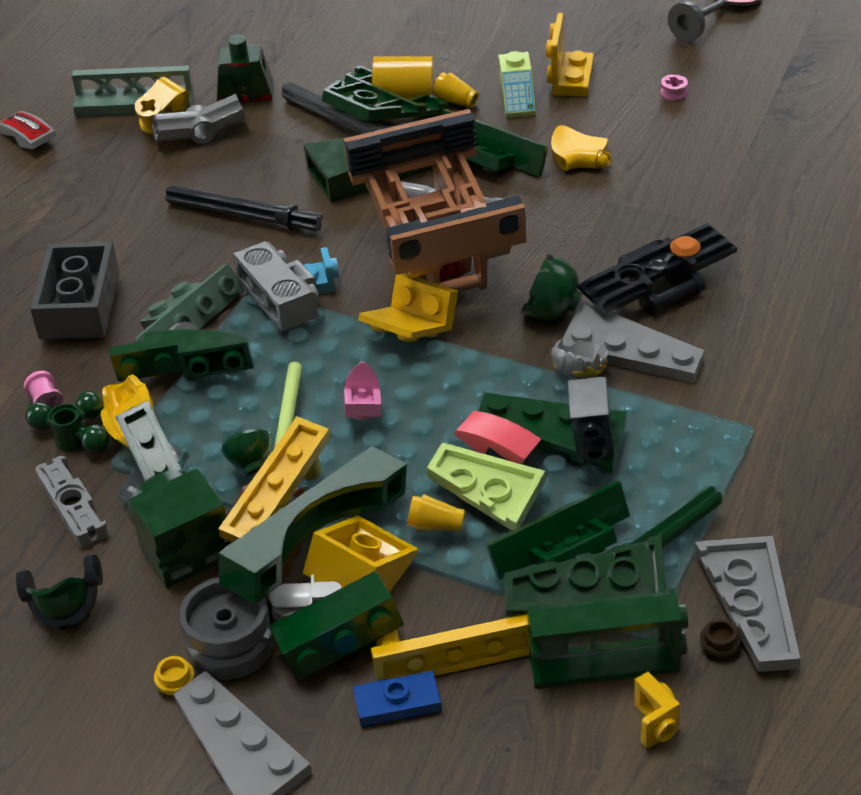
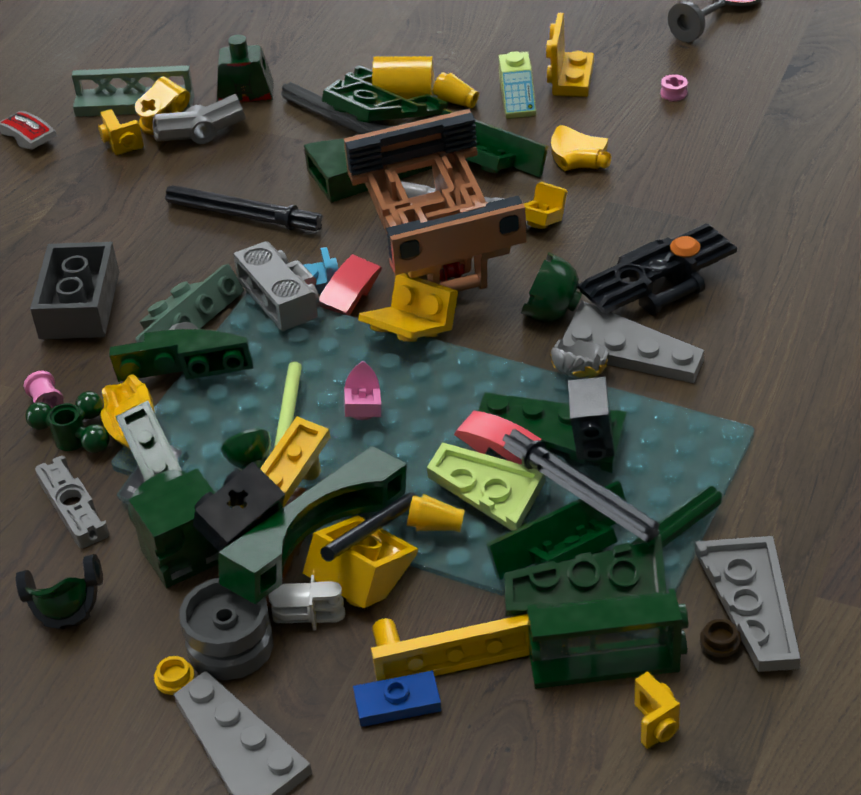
dark green brick [269,570,405,681] -> none
none -> yellow bracket [98,109,144,156]
none -> black brick [193,462,285,552]
none -> coral slope [319,254,382,318]
none -> black bar [321,492,417,561]
none -> axle [503,429,660,542]
none -> yellow bracket [524,182,567,229]

